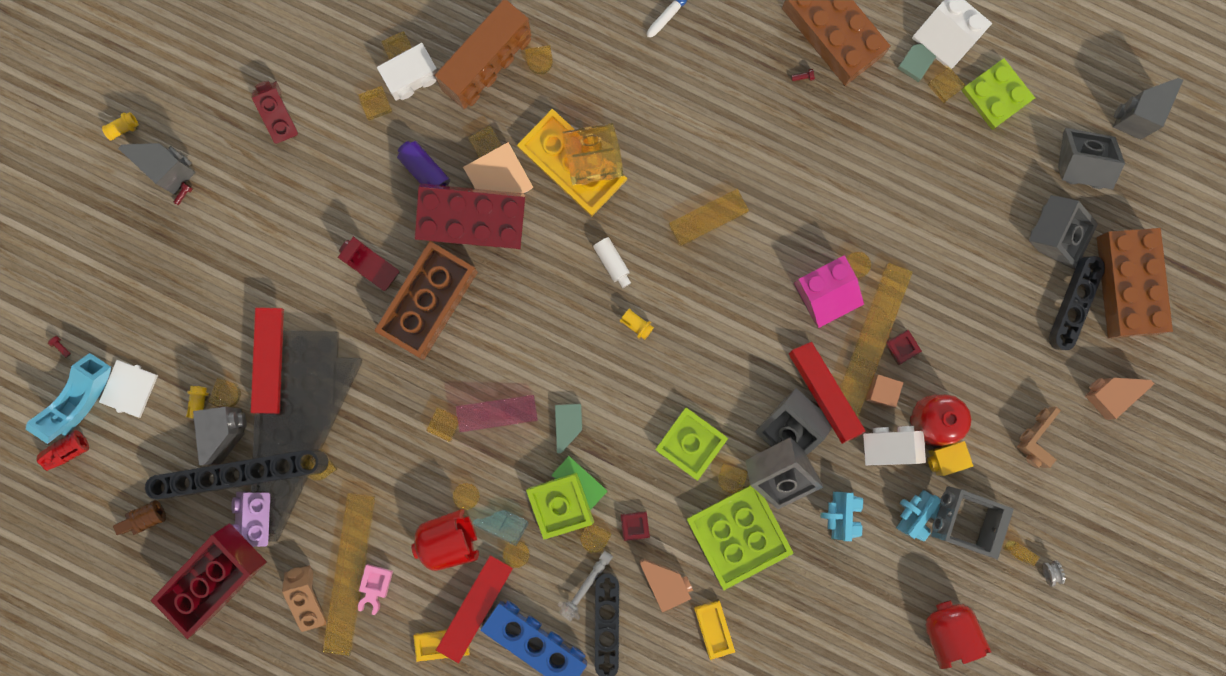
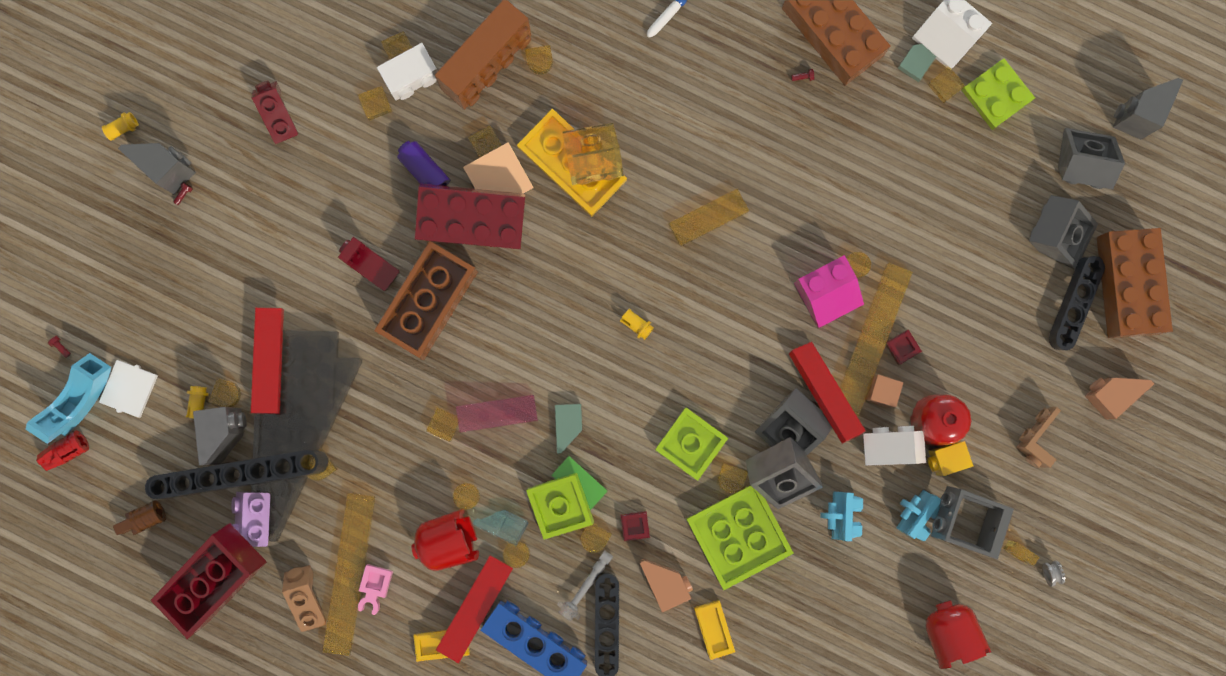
white cylinder [593,237,631,288] -> none

